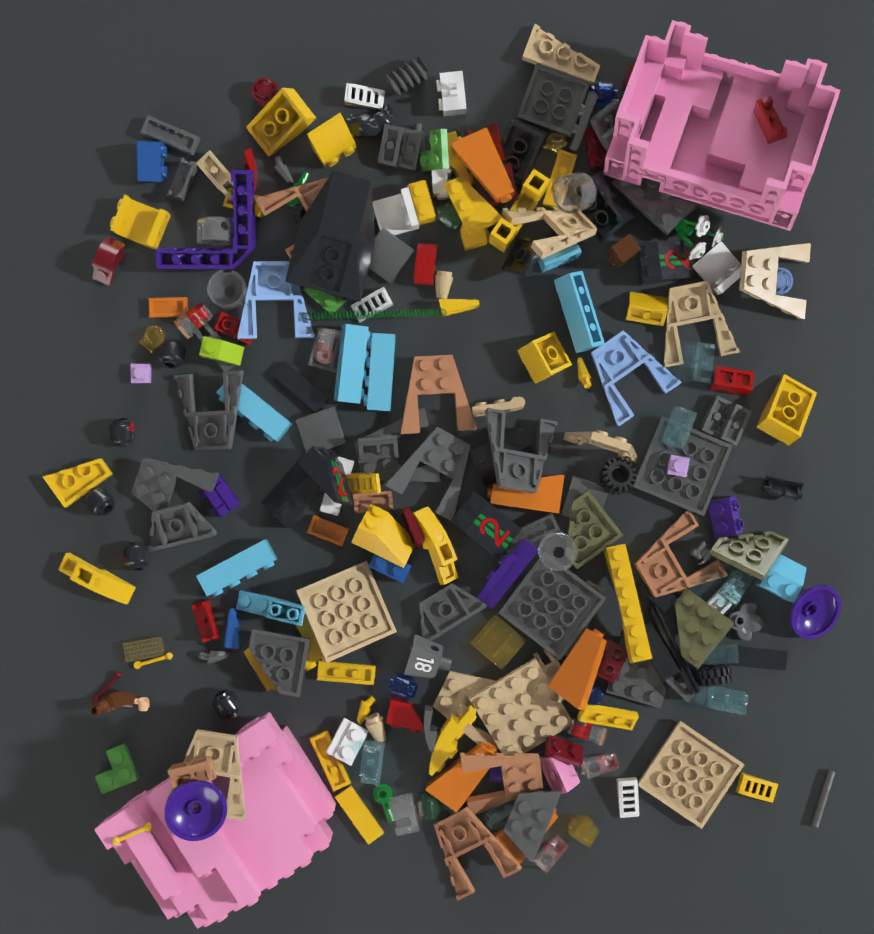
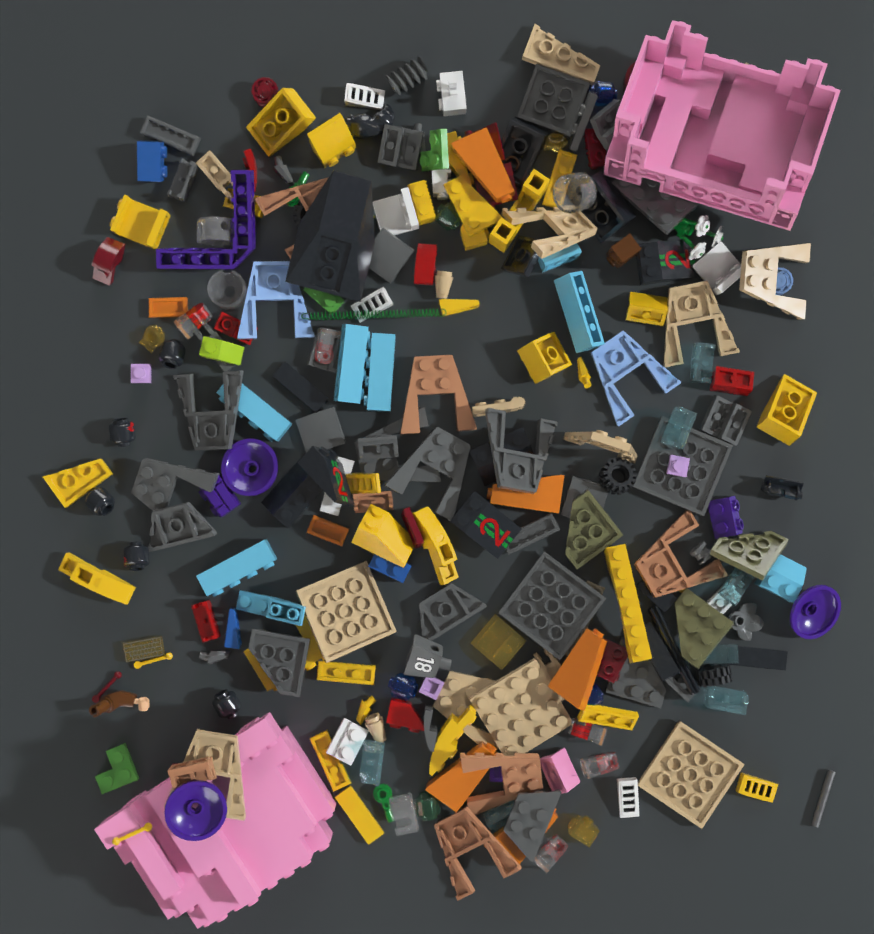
dark purple bracket [478,538,538,609] -> none
clear piece [538,532,578,572] -> none
dark red plate [545,735,584,767] -> none
red hinge [753,96,787,144] -> none
none -> dark purple dish [221,439,279,496]
none -> lavender plate [419,677,444,700]

